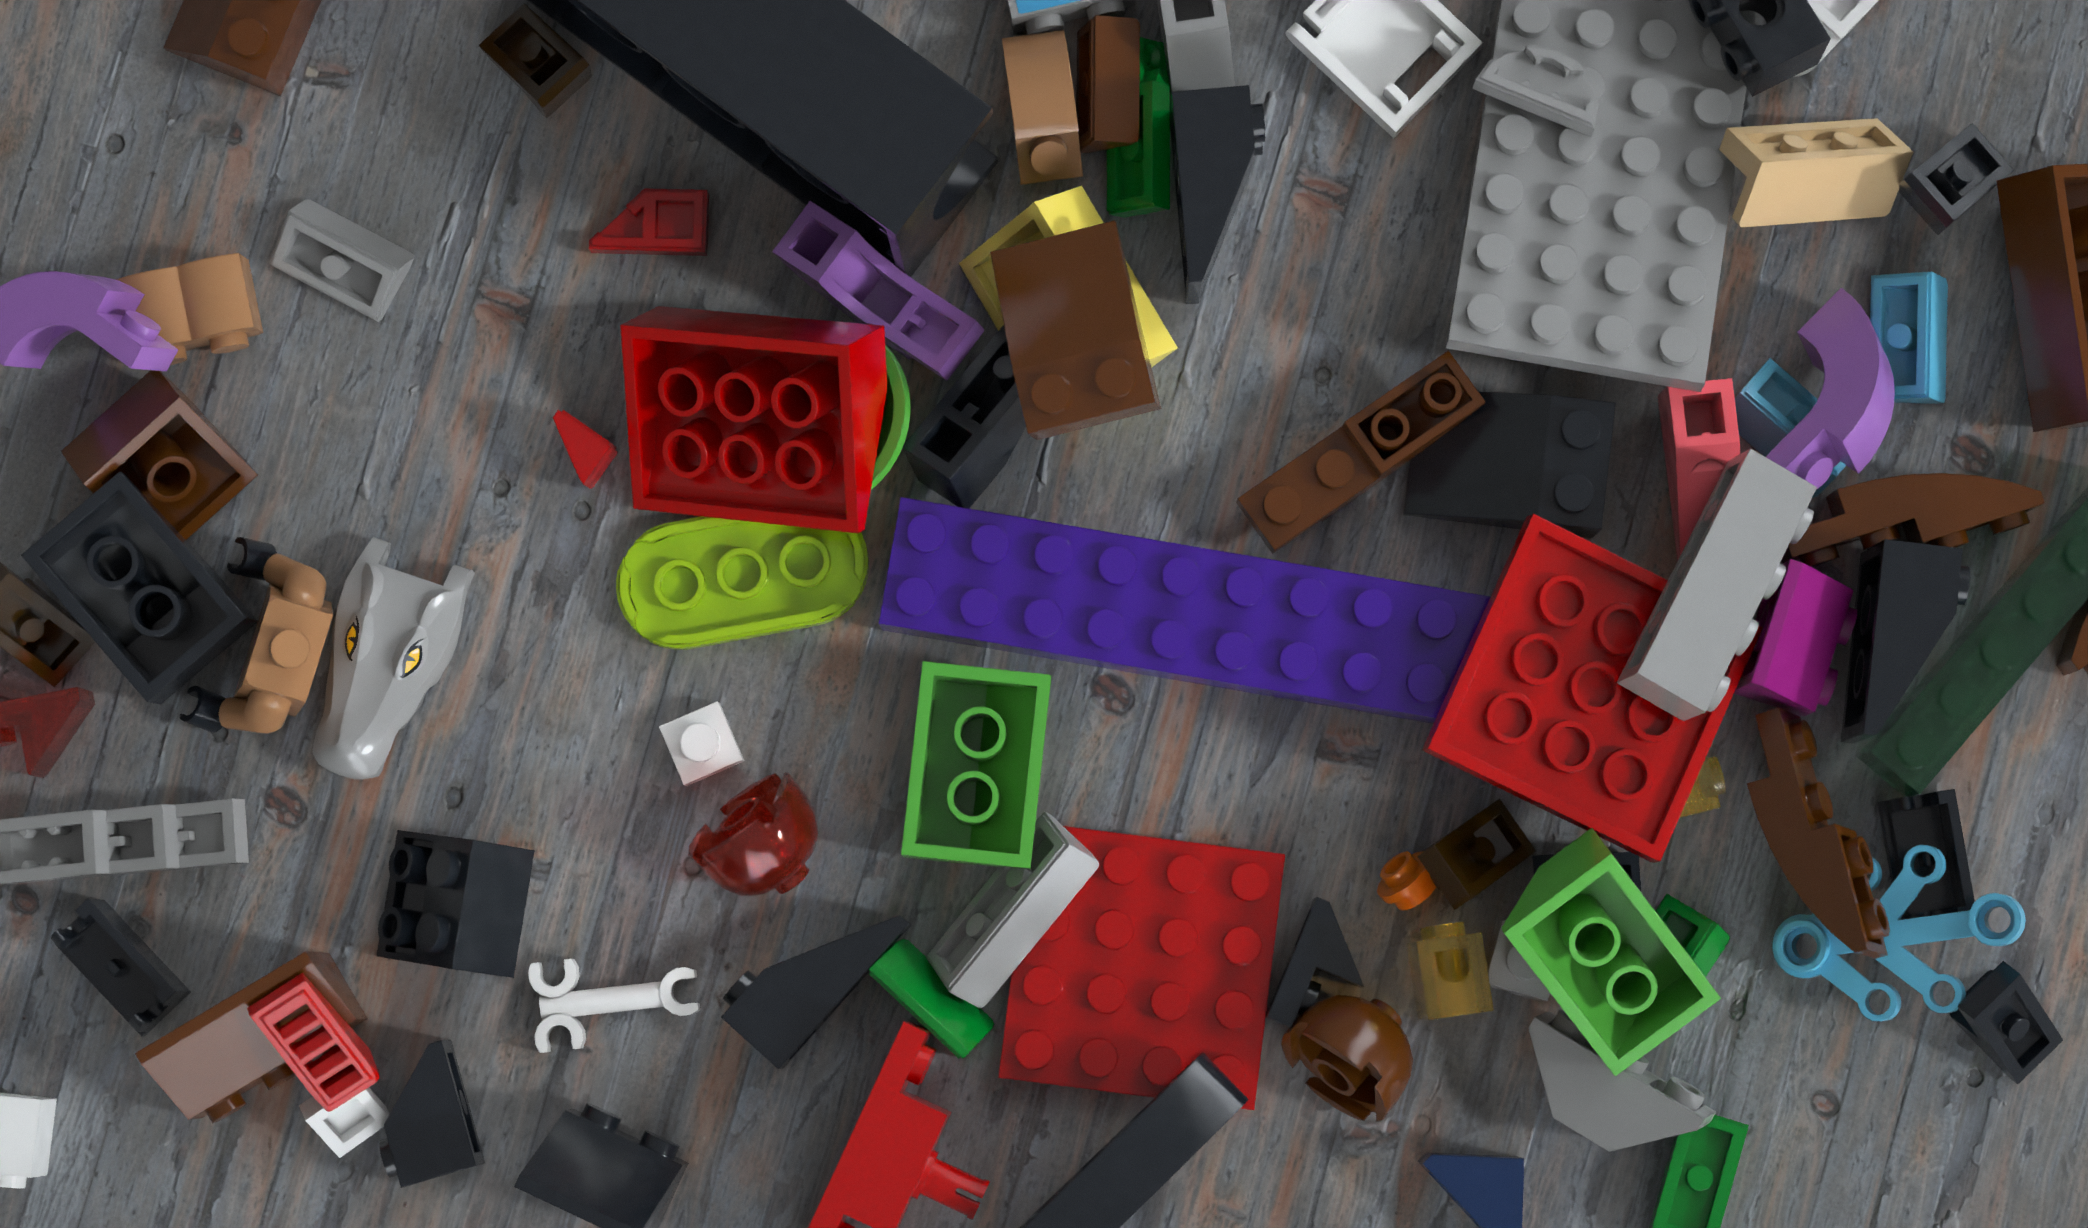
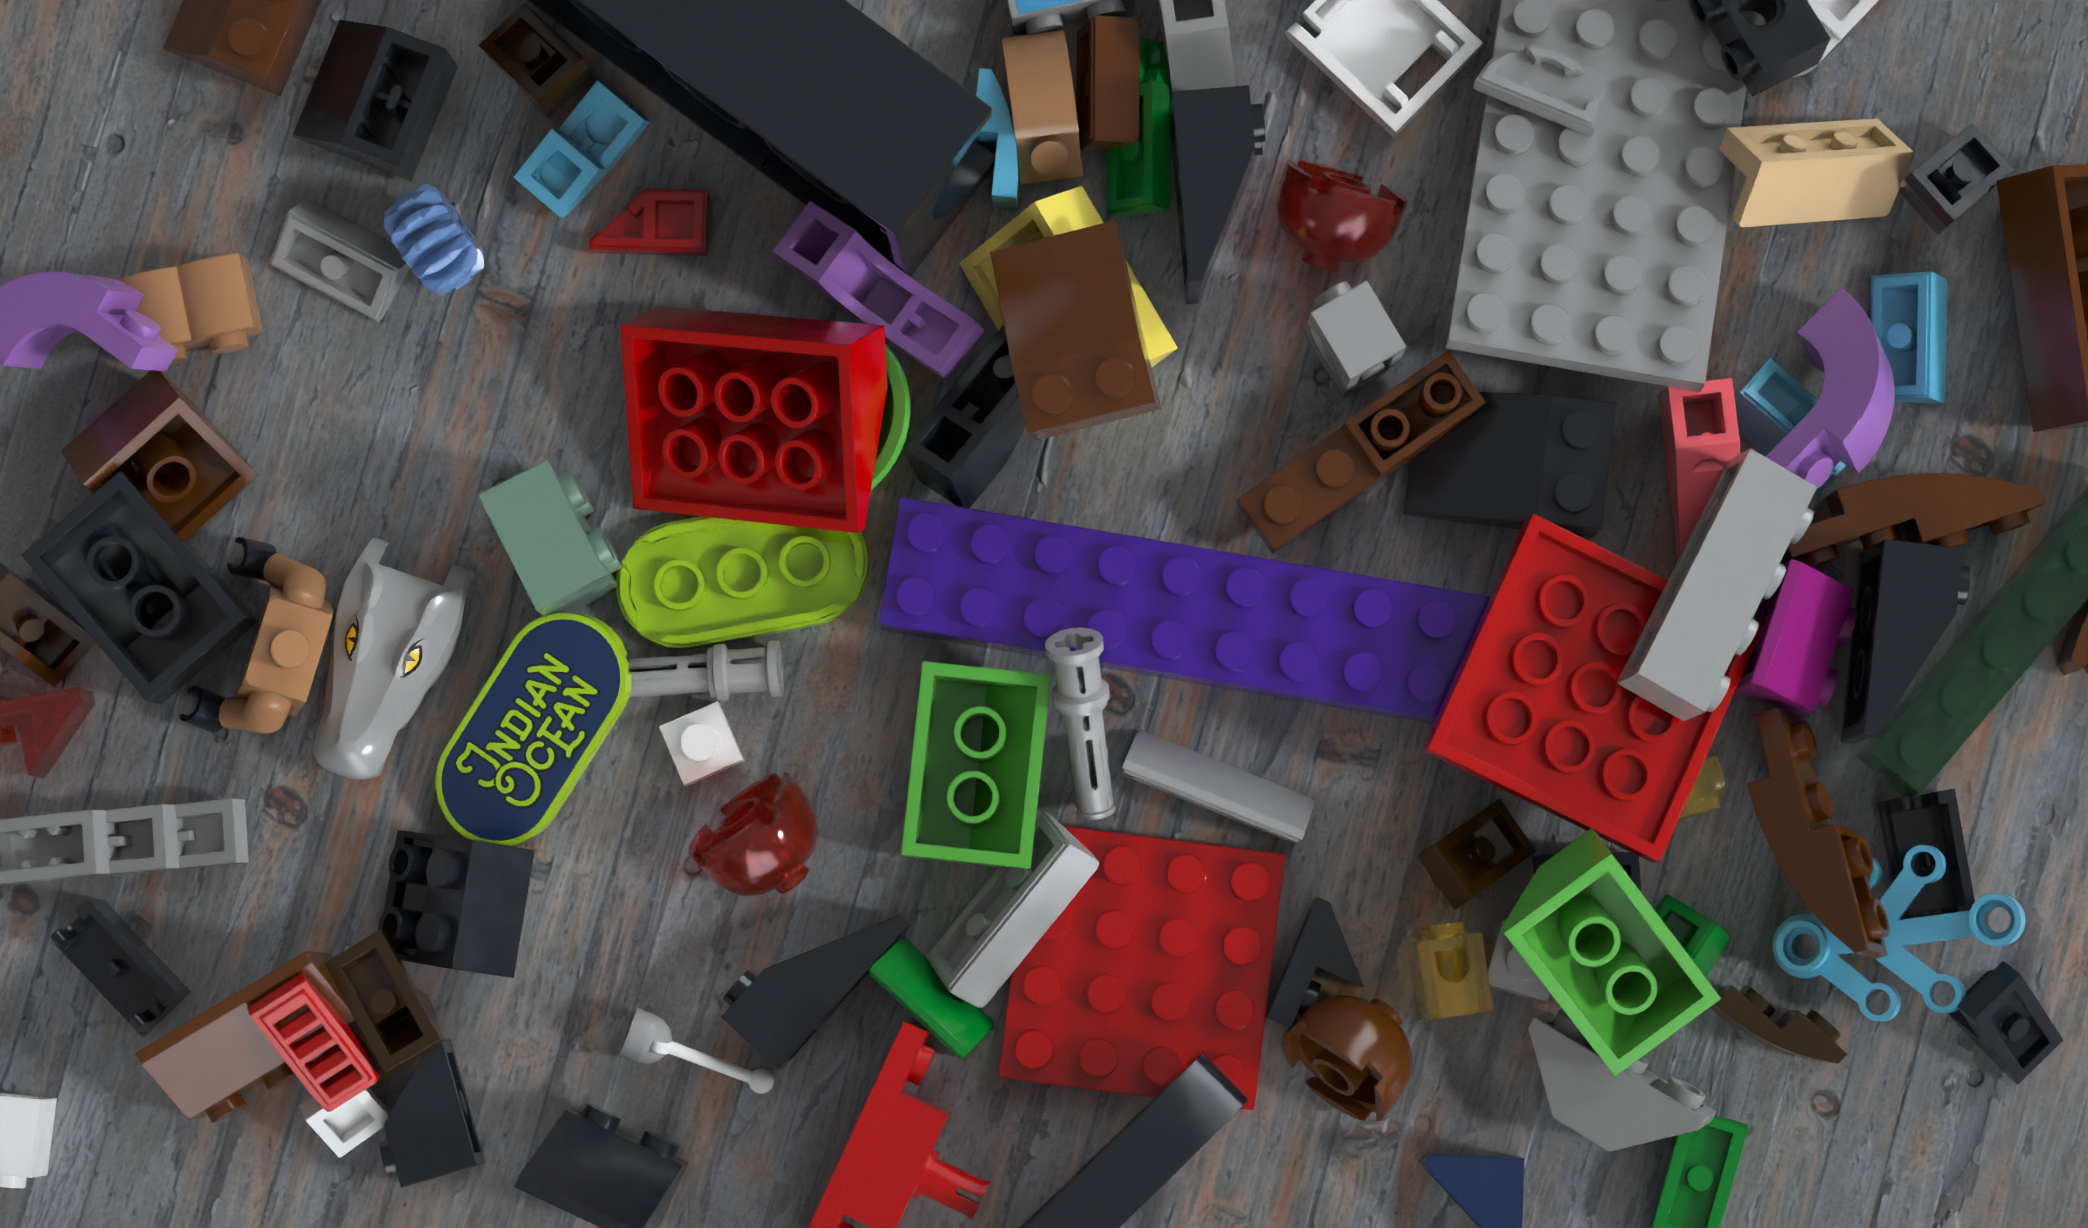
white bar [528,959,700,1053] -> none
red slope [553,410,618,489] -> none
orange plate [1377,851,1436,911] -> none
none -> black slope [293,20,458,182]
none -> dark brown slope [324,930,444,1075]
none -> medium blue gear [384,183,484,296]
none -> tile [435,613,632,846]
none -> sand green brick [478,459,623,616]
none -> medium azure slope [514,80,651,218]
none -> hinge [620,1008,774,1094]
none -> light grey pin [627,640,784,701]
none -> medium azure slope [974,68,1019,210]
none -> light grey pin [1045,627,1116,820]
none -> light grey slope [1121,731,1314,845]
none -> clear red cylinder [1276,160,1408,271]
none -> light grey brick [1304,280,1406,398]
none -> dark brown slope [1709,985,1847,1064]

